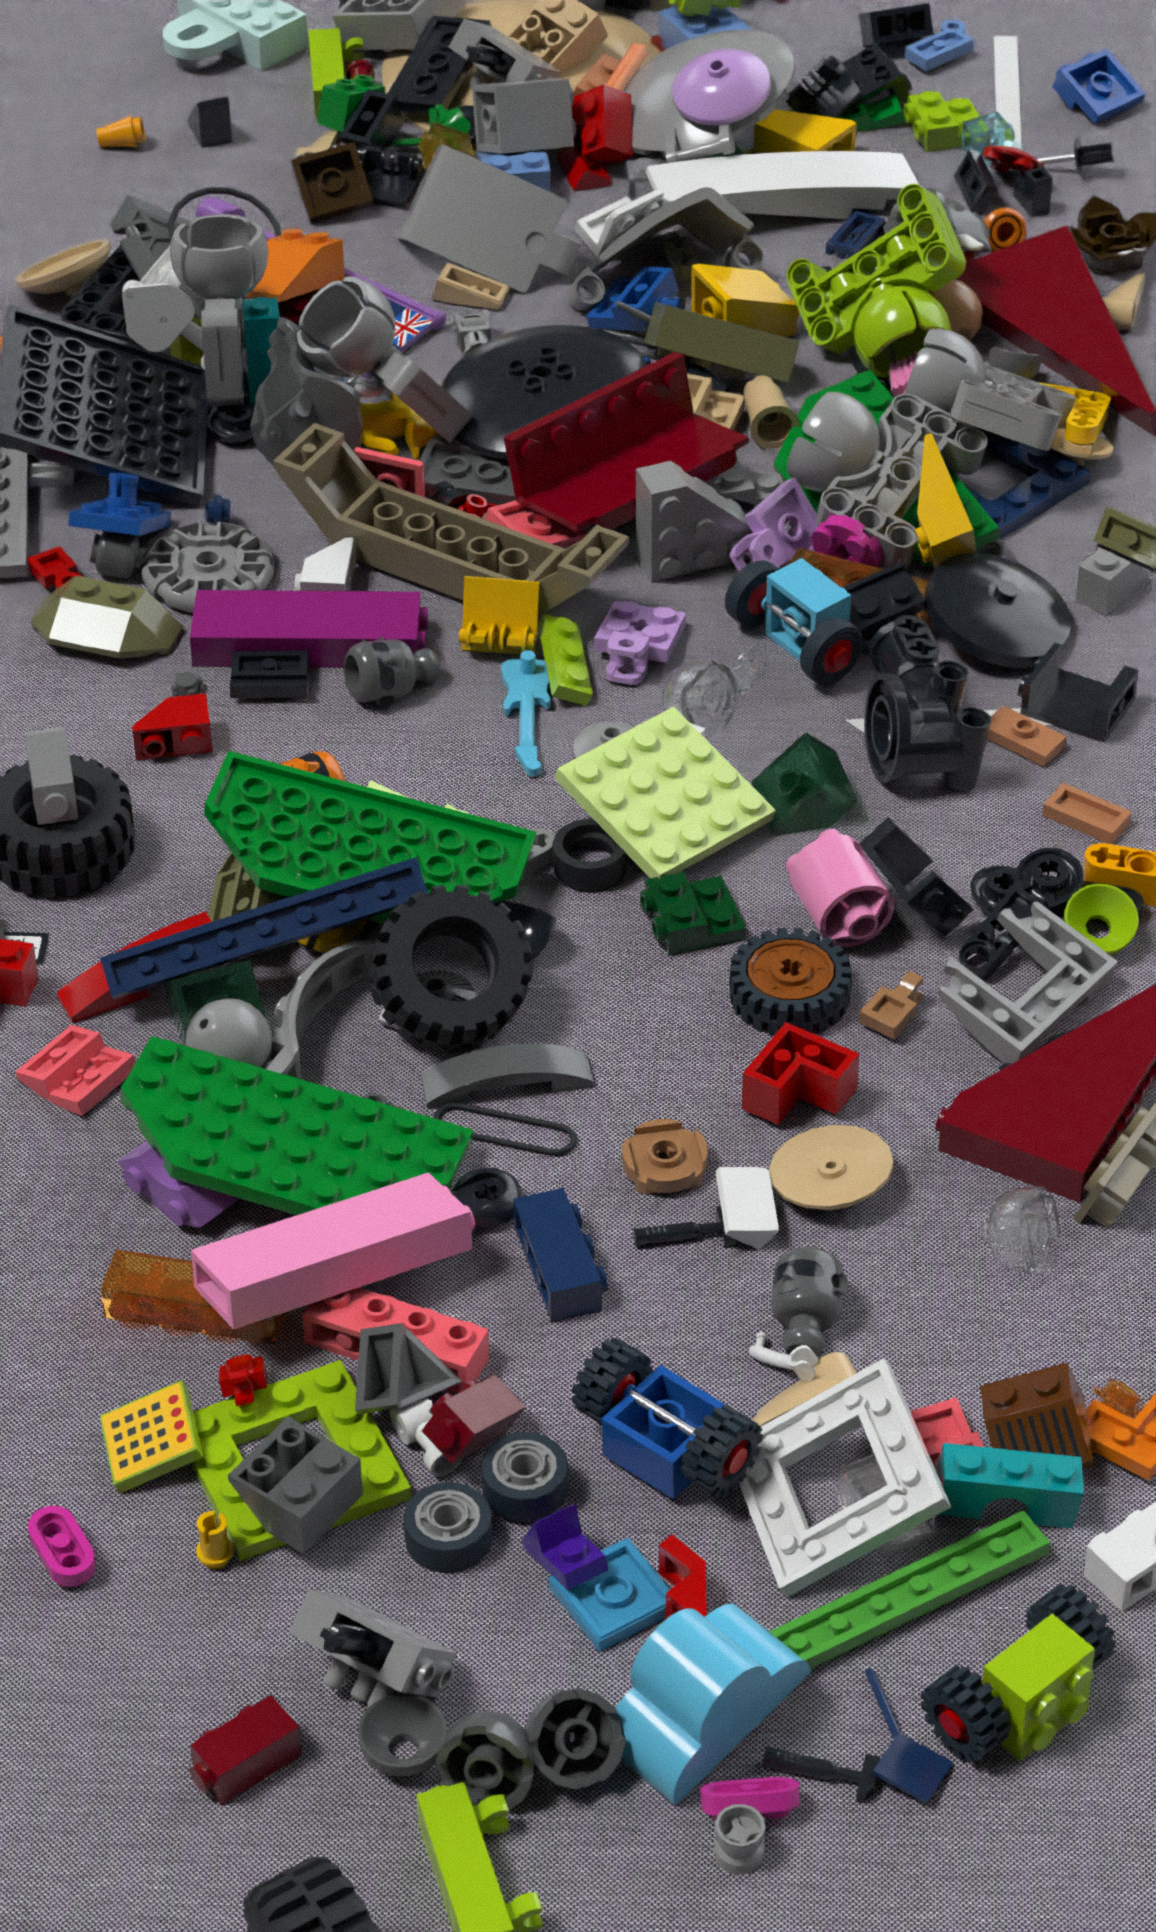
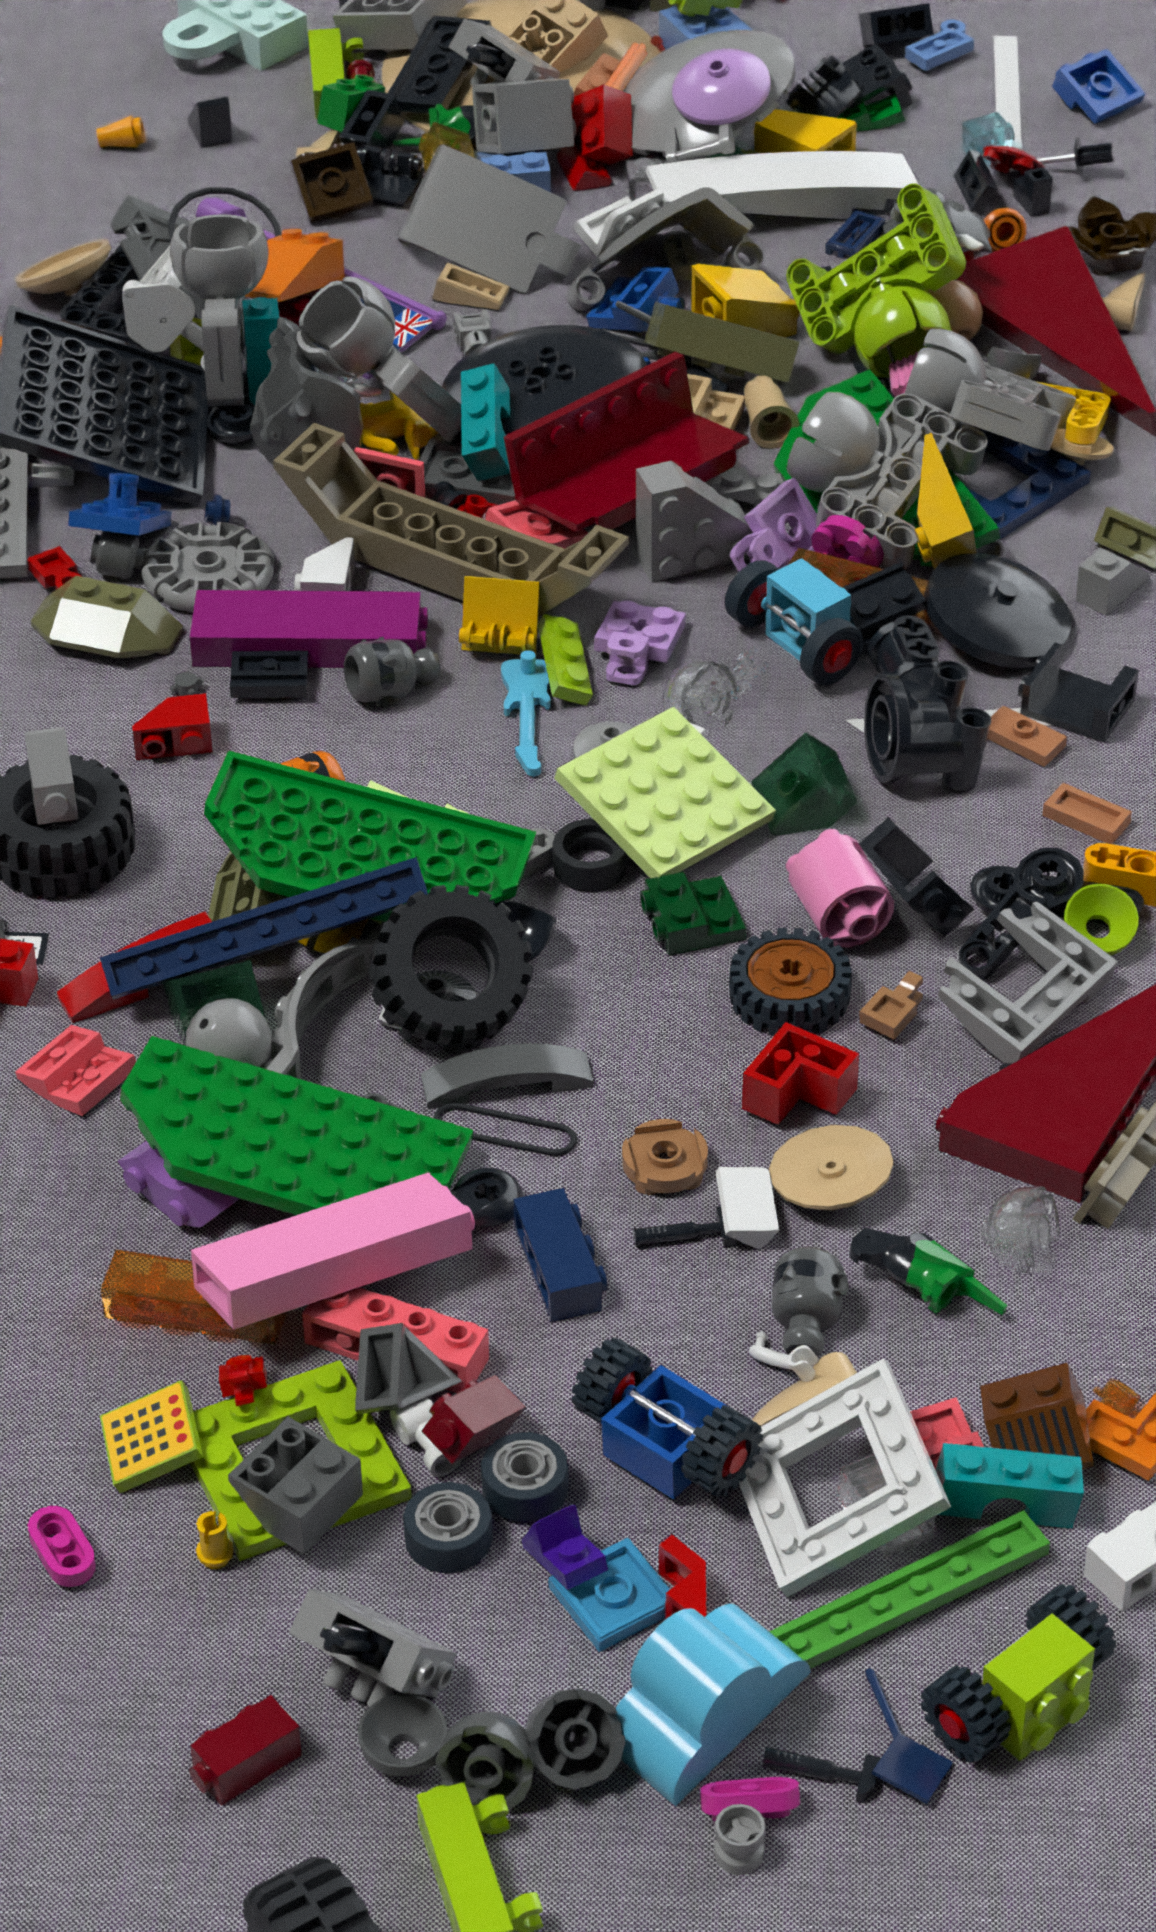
lime plate [903,91,989,152] -> none
none -> teal arch [461,363,510,481]
none -> green animal [849,1228,1008,1315]

